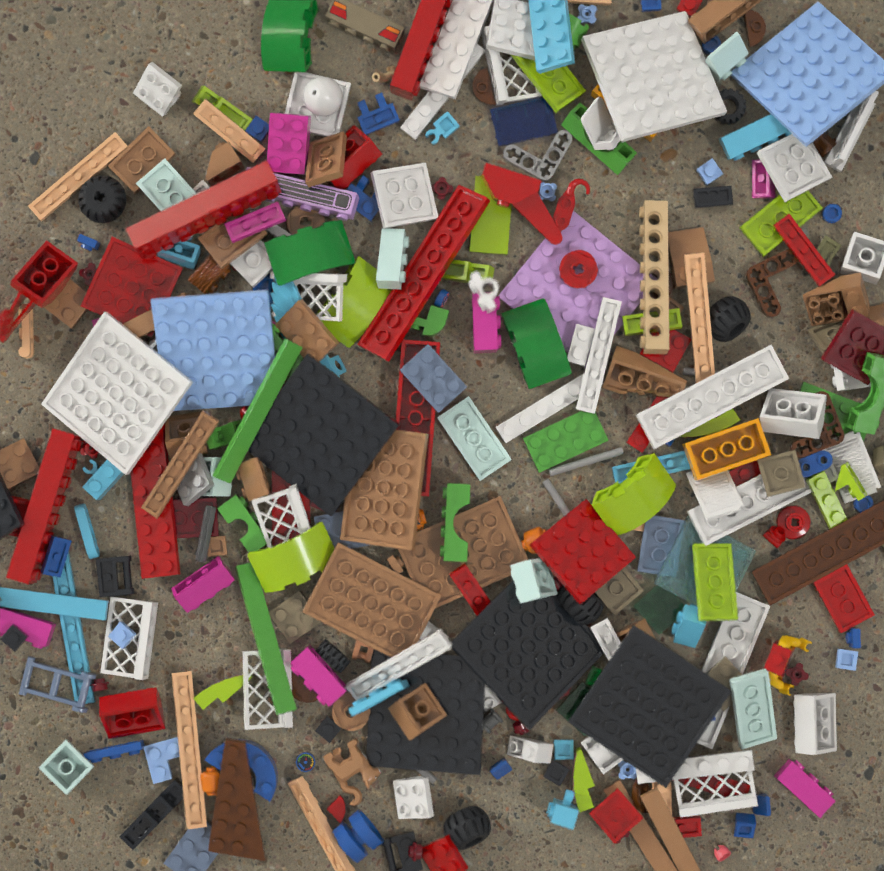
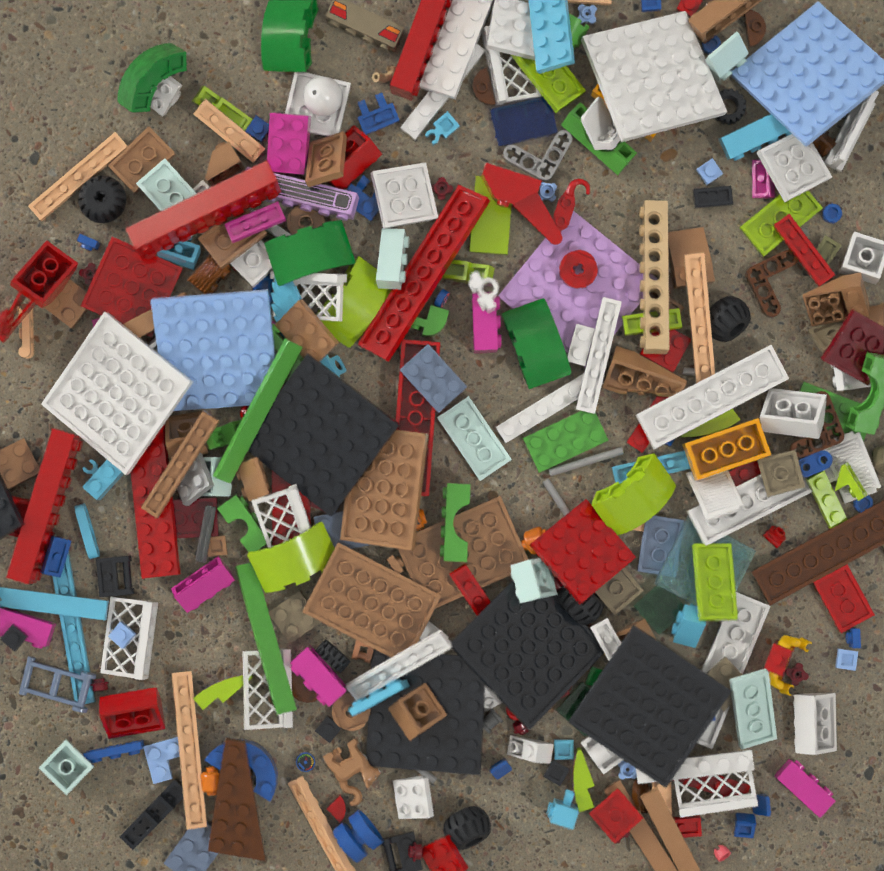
red plate [80,440,99,459] -> none
red piece [776,505,811,540] -> none
none -> green panel [117,43,187,113]

